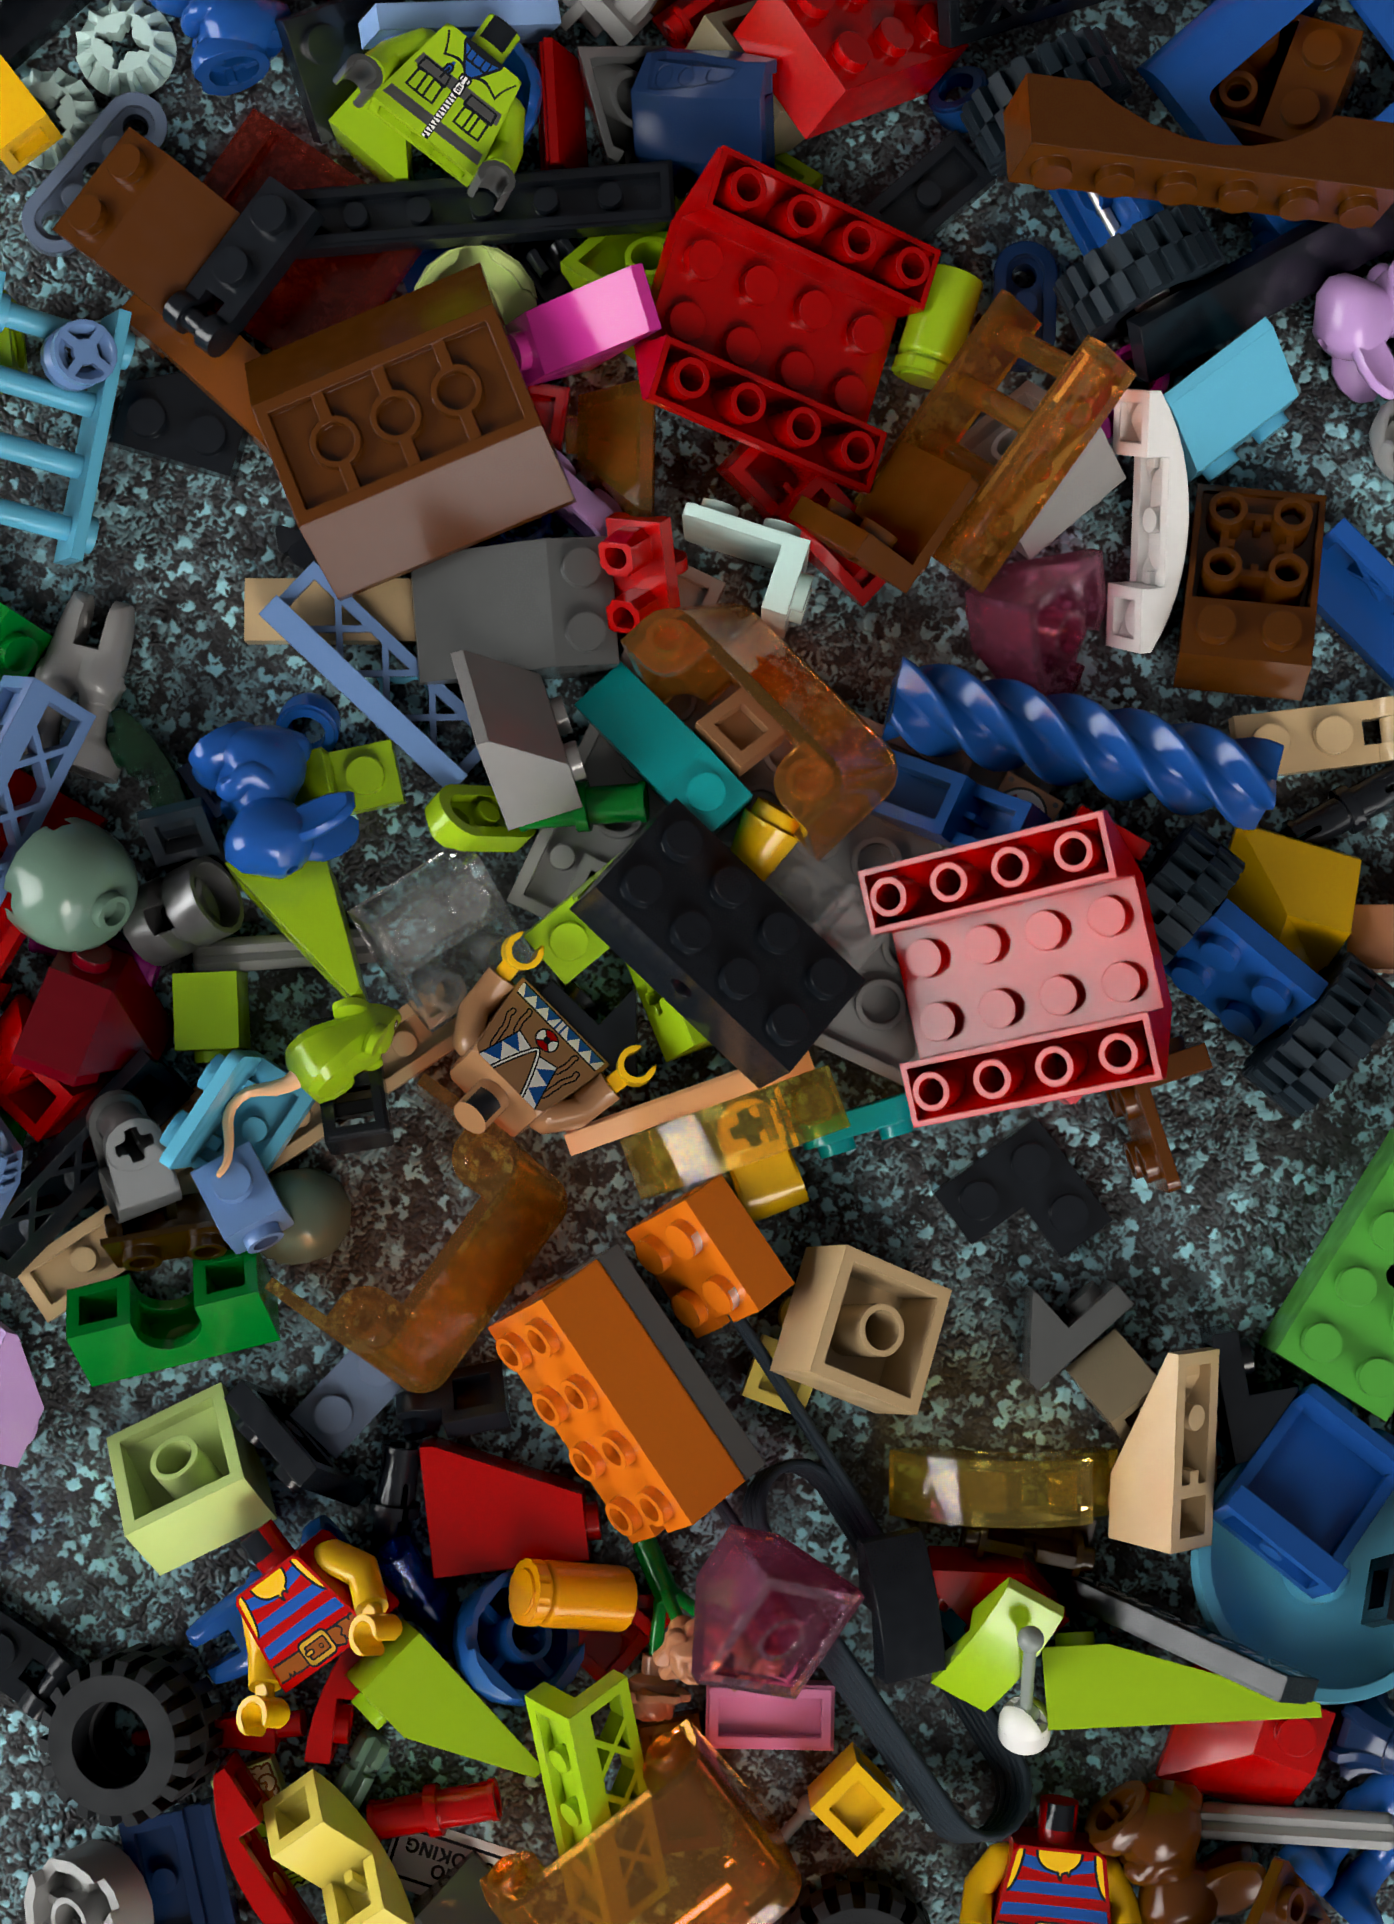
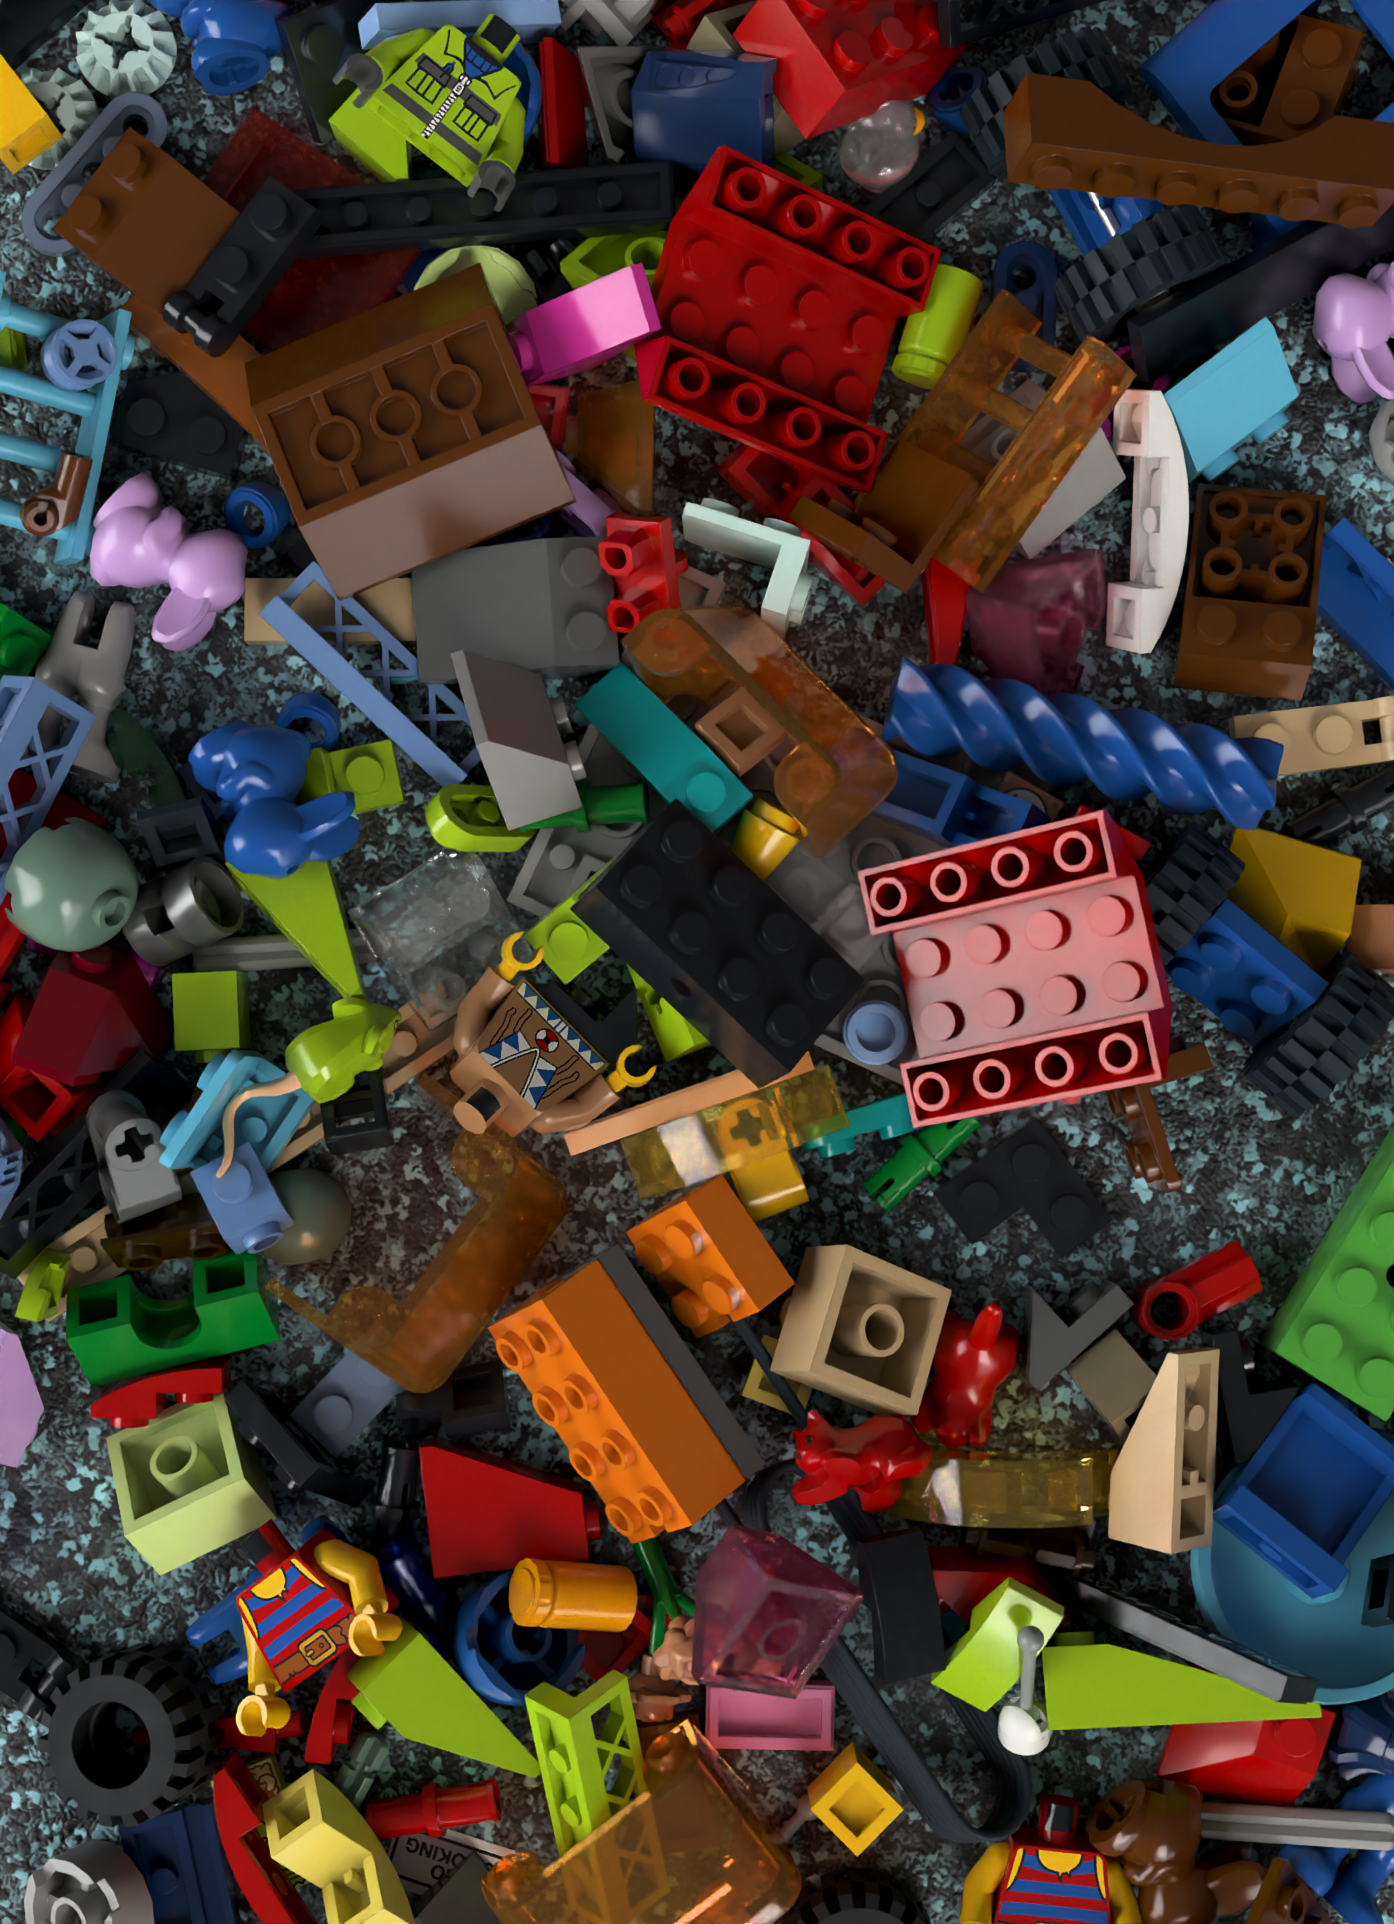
none -> lime tile [15,1248,71,1322]
none -> reddish brown arm [20,450,93,536]
none -> lavender animal [89,472,248,652]
none -> red slope [90,1355,232,1428]
none -> blue piece [224,481,291,548]
none -> red animal [792,1409,932,1514]
none -> clear animal [838,99,925,192]
none -> light blue tile [842,1000,908,1065]
none -> green pin [861,1117,981,1214]
none -> red animal [912,1301,1021,1449]
none -> red slope [921,541,976,666]
none -> red piece [1129,1240,1264,1340]

